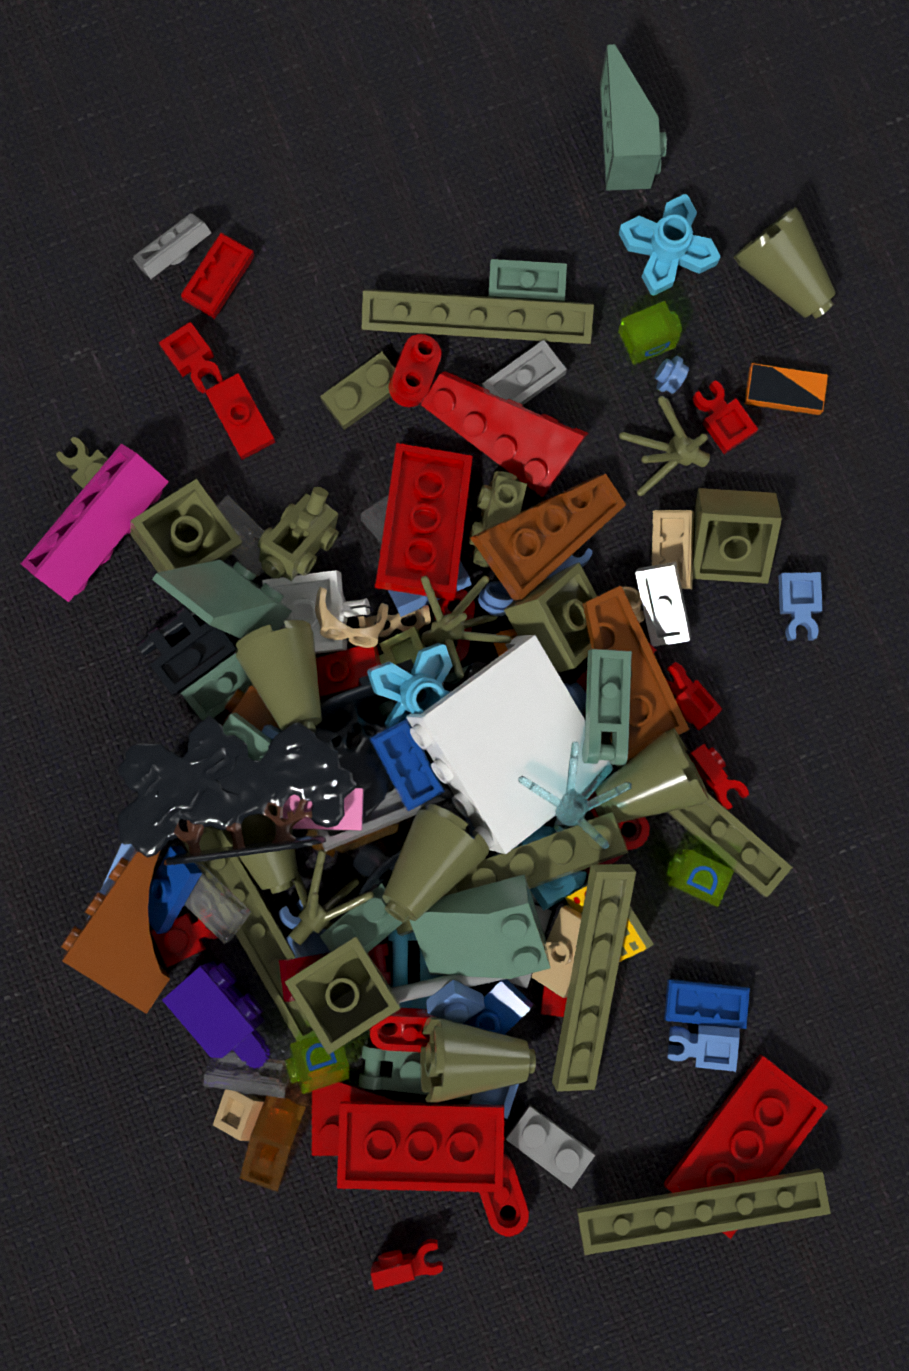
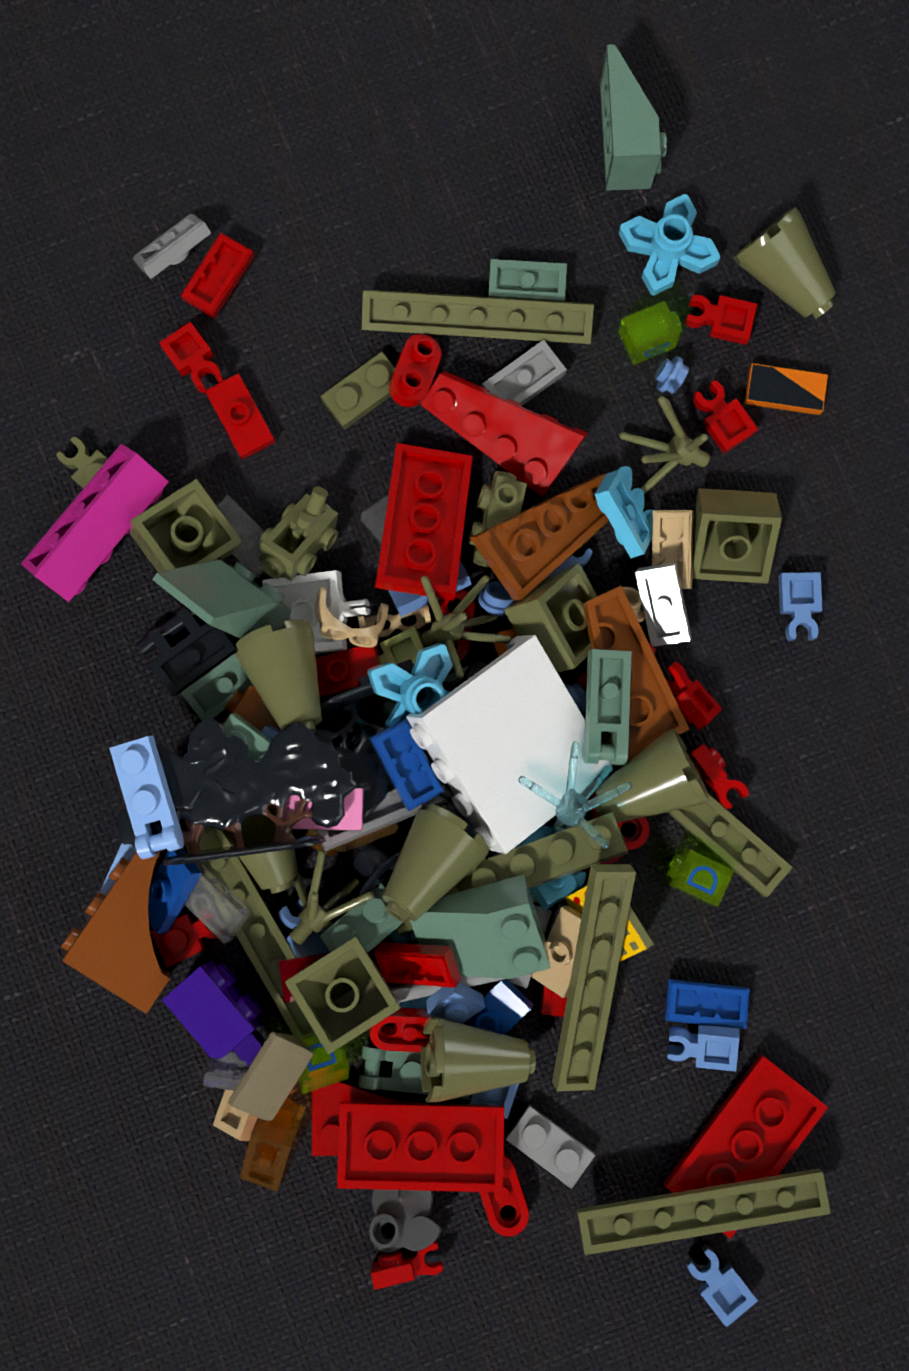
none -> light blue plate [109,735,184,860]
none -> dark tan slope [228,1032,314,1121]
none -> dark grey plate [369,1189,441,1253]
none -> red plate [373,942,461,988]
none -> medium azure plate [594,466,653,558]
none -> red plate [685,295,757,345]
none -> medium blue plate [685,1245,758,1327]

